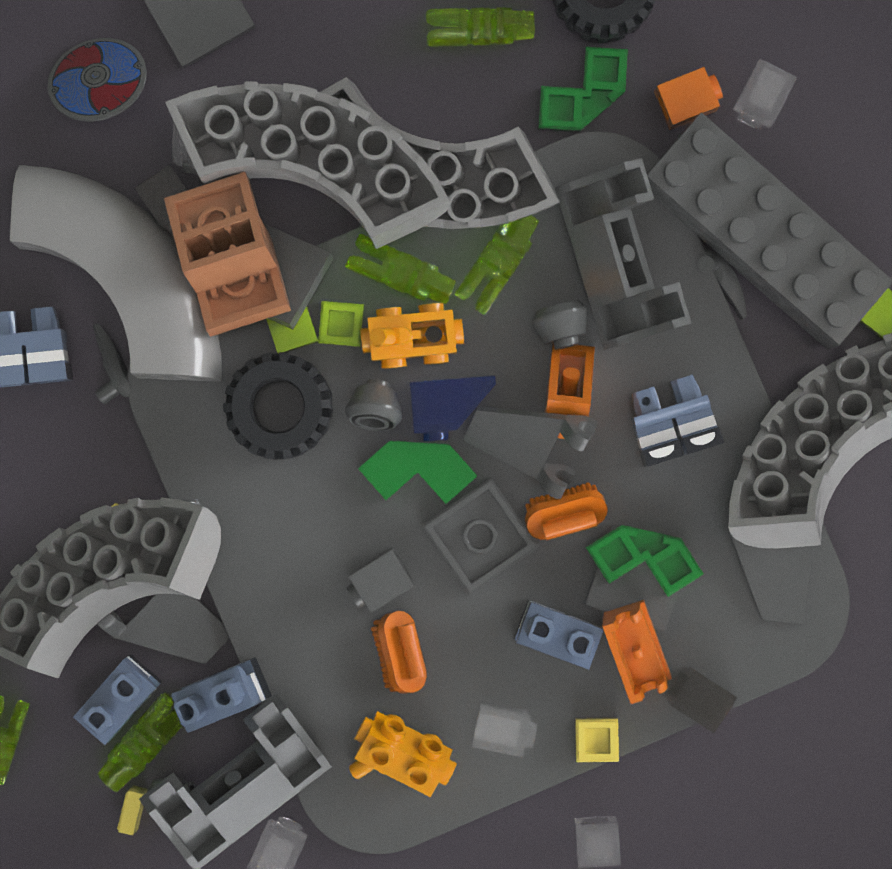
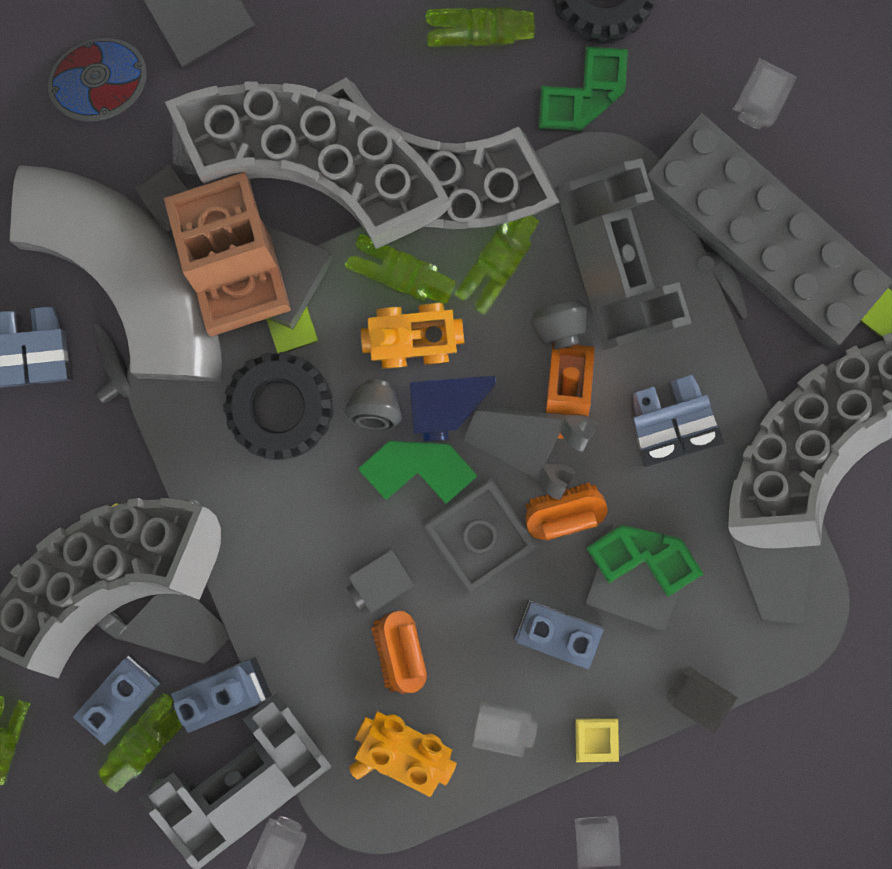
light yellow tile [117,786,148,836] -> none
lime tile [318,301,364,347] -> none
orange hinge [602,600,672,704] -> none
orange brick [654,67,723,130] -> none

